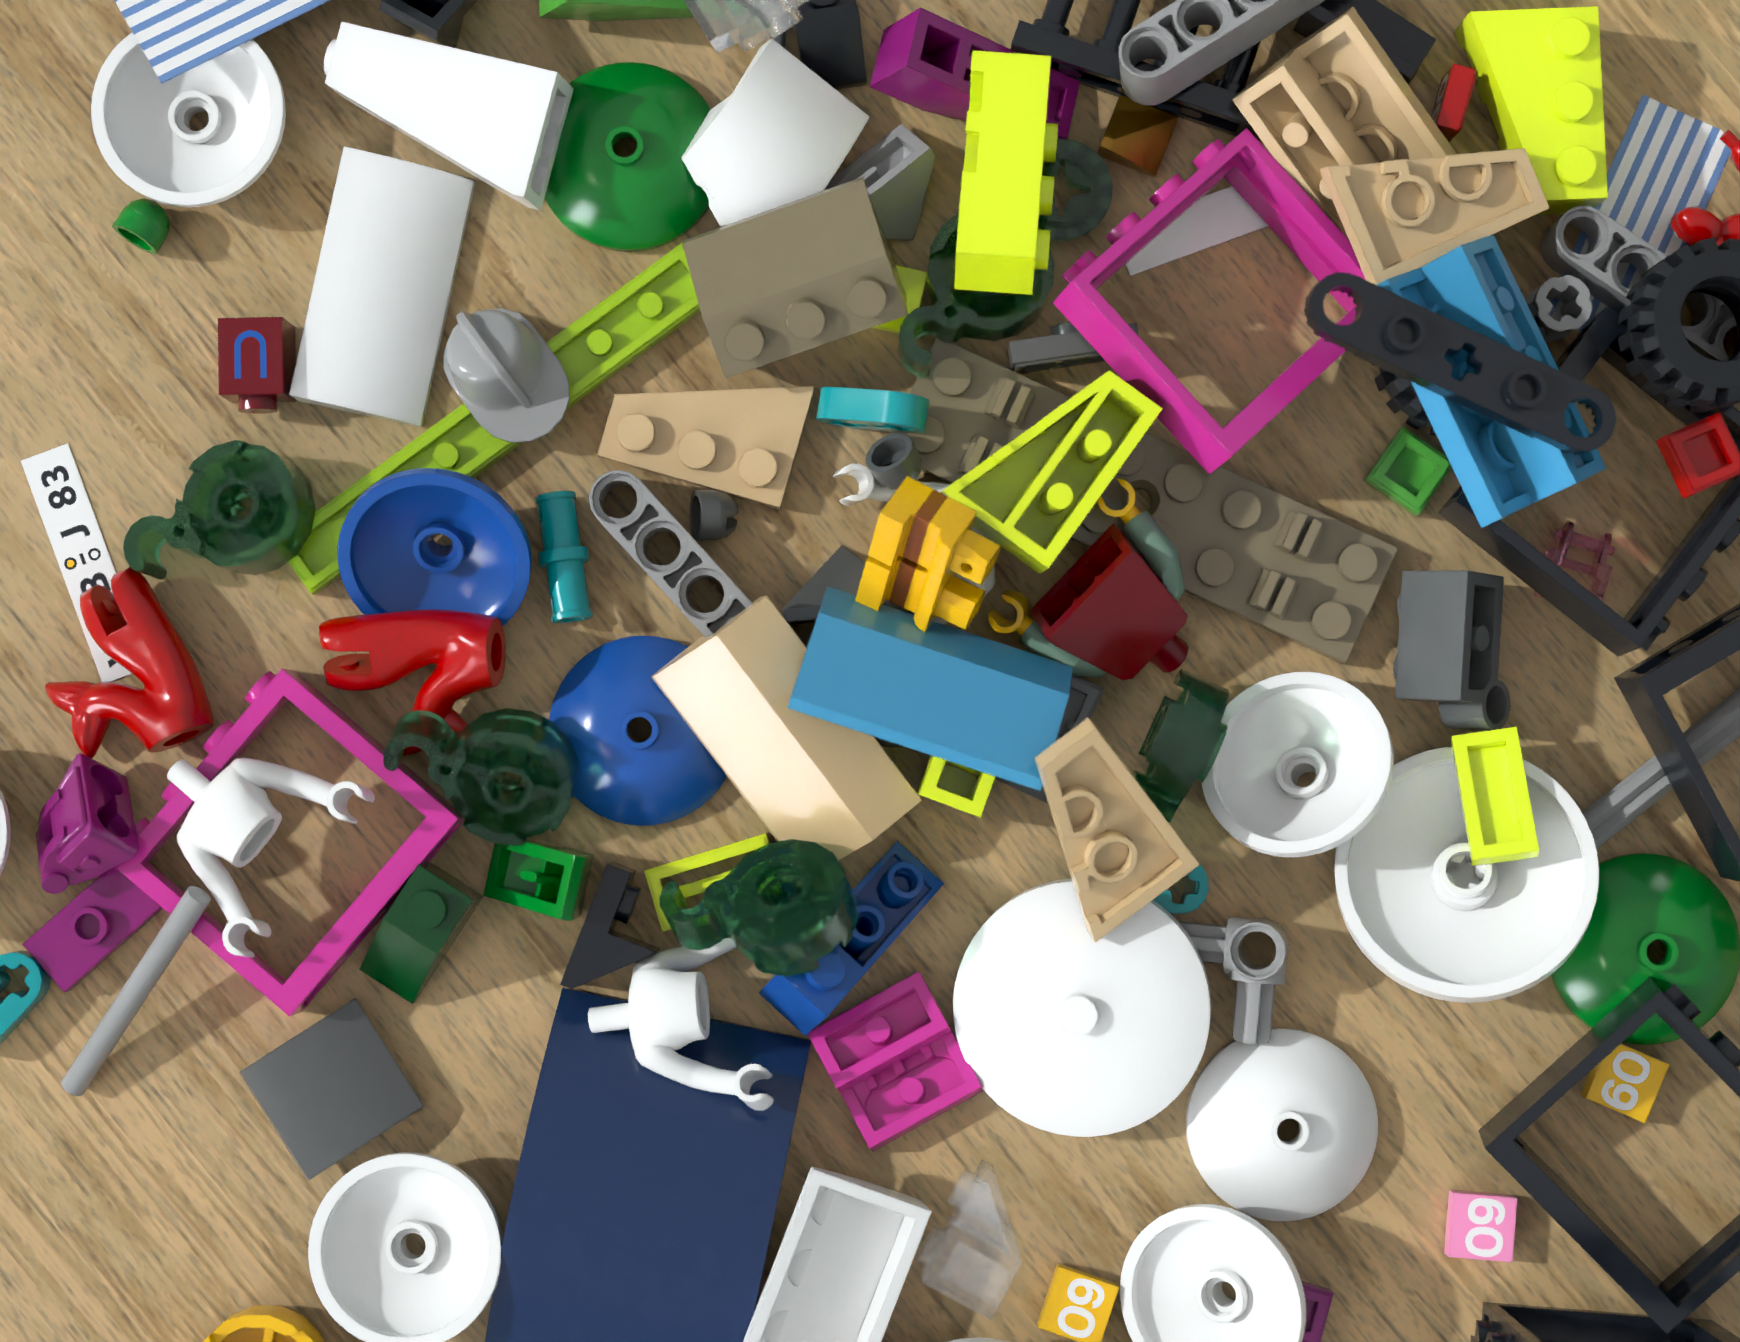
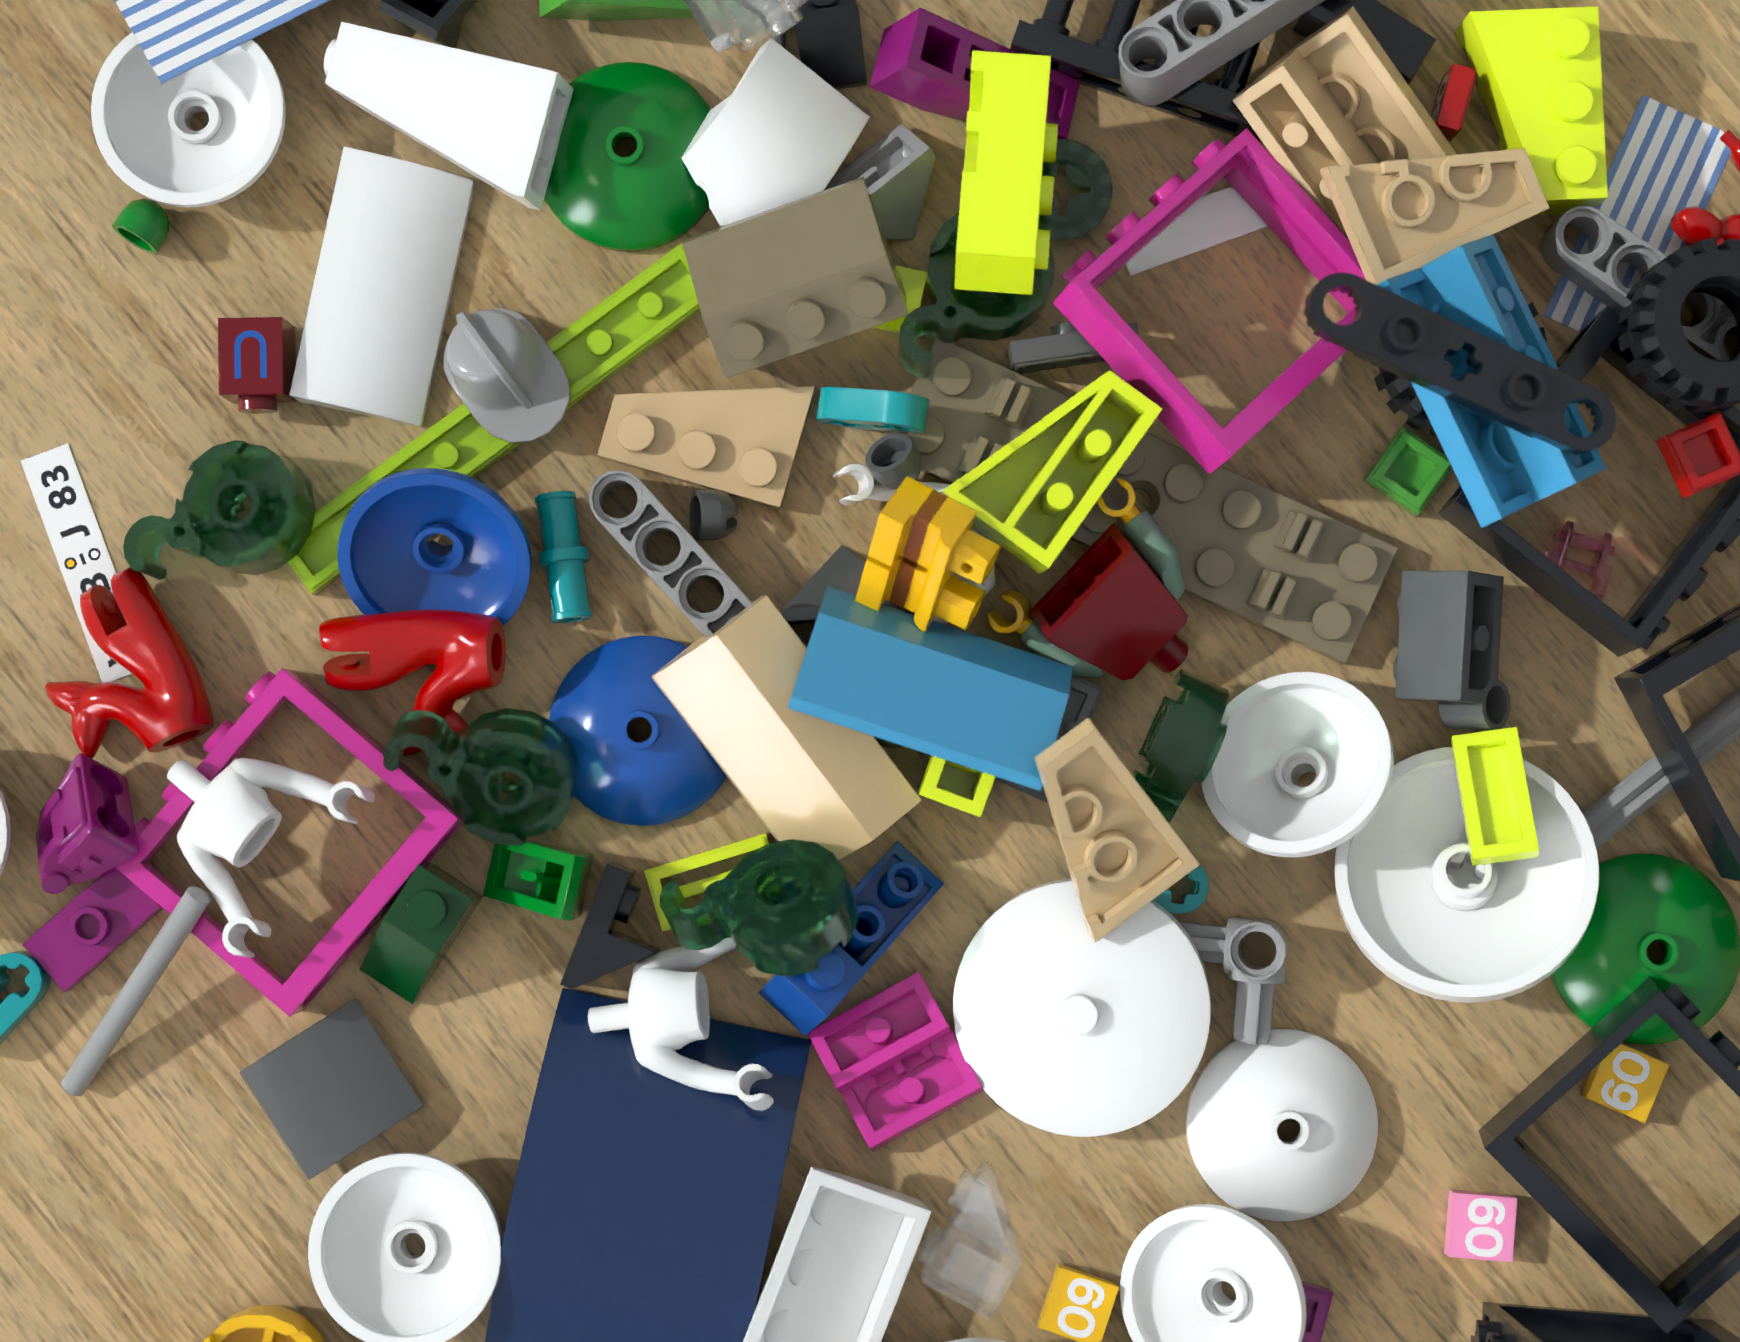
pearl gold slope [1097,95,1178,177] -> none
light grey bush [1525,275,1593,342] -> none

